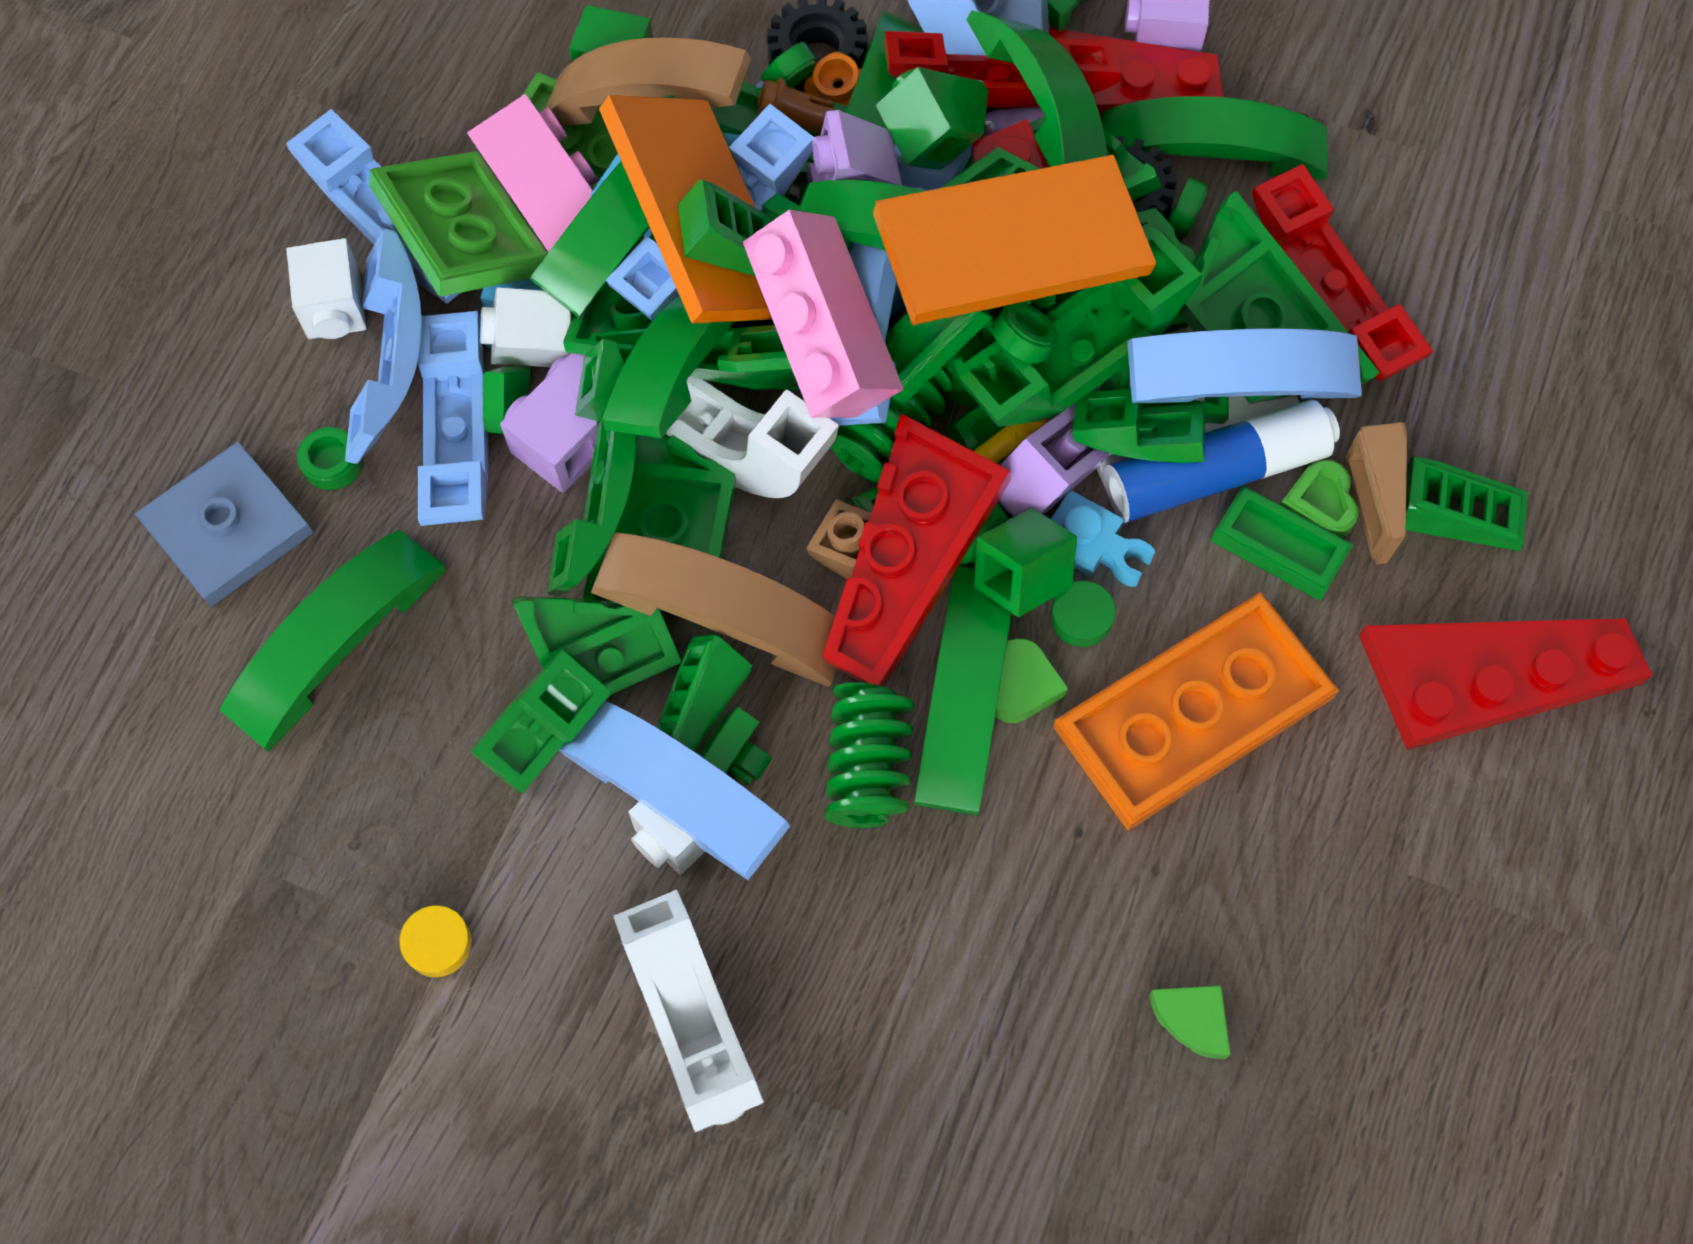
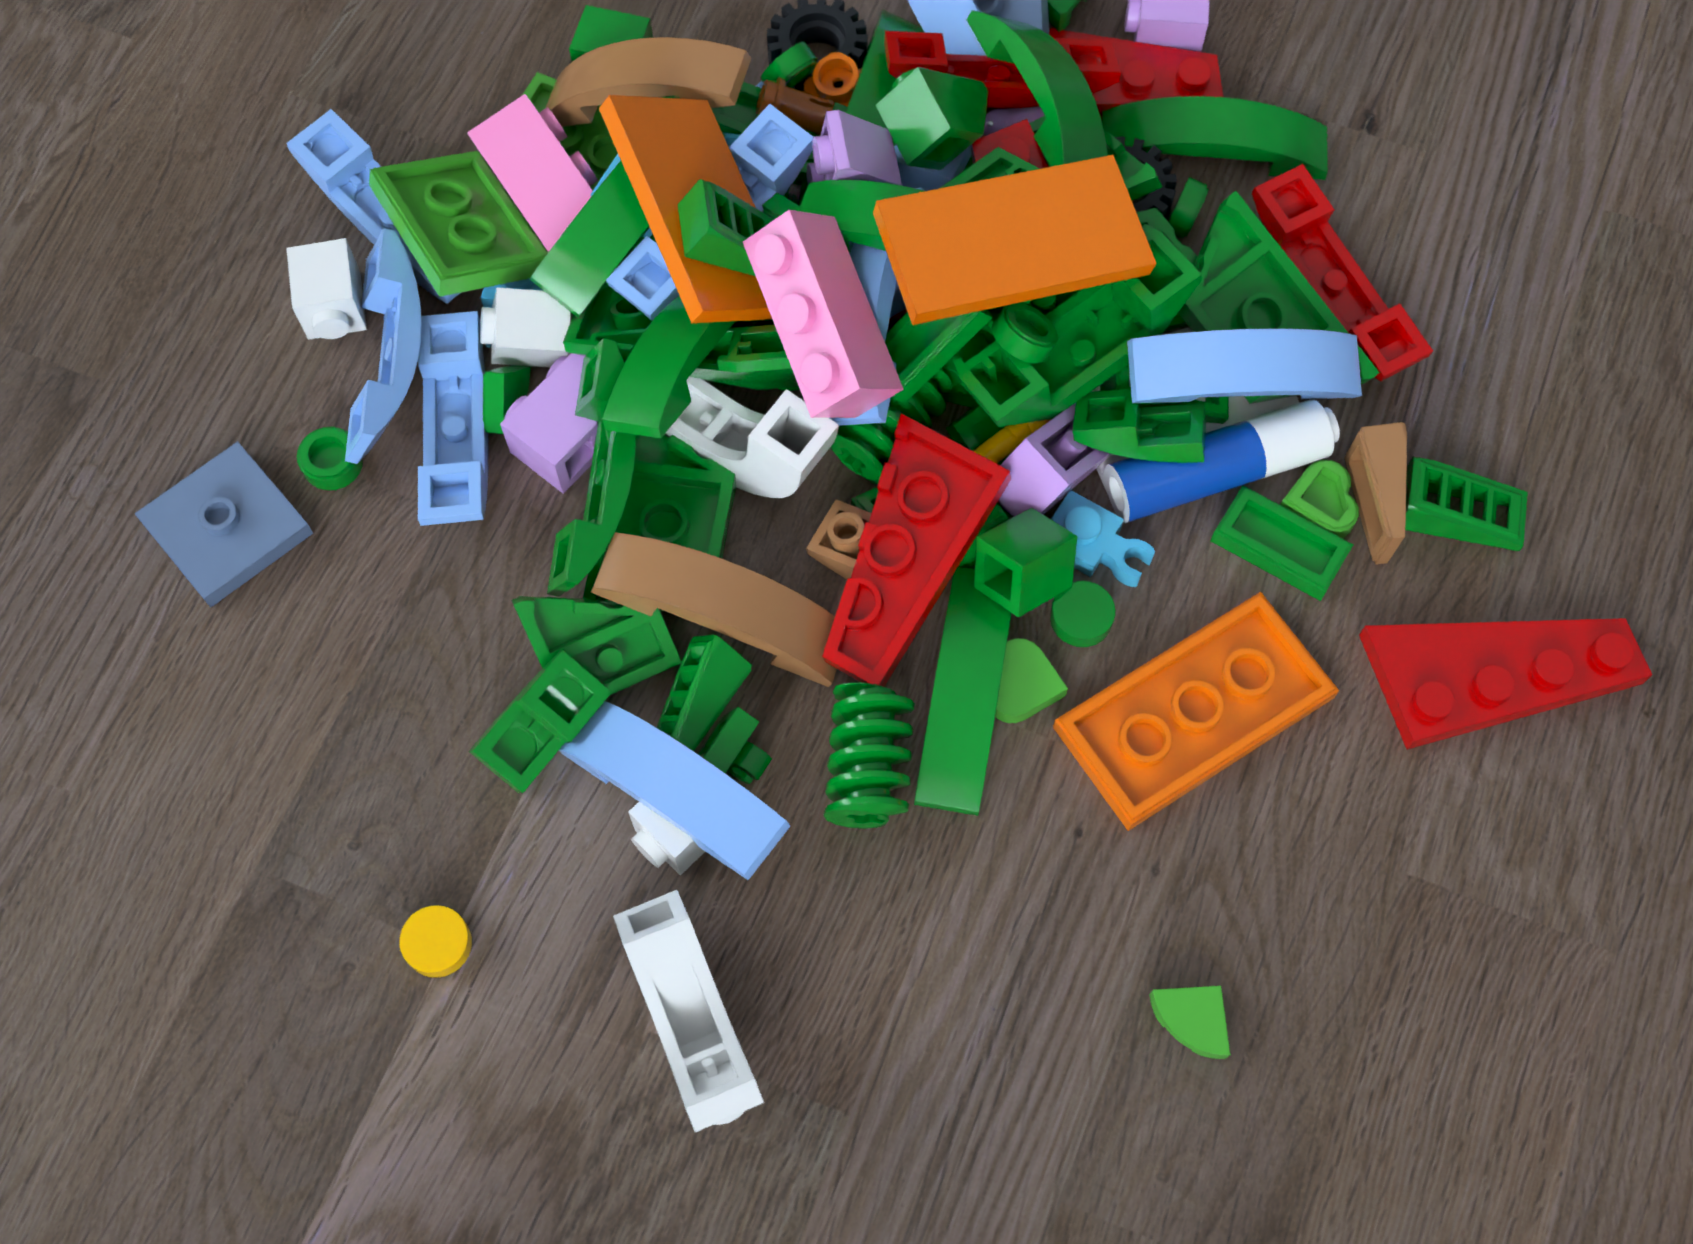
green slope [219,529,446,752] -> none

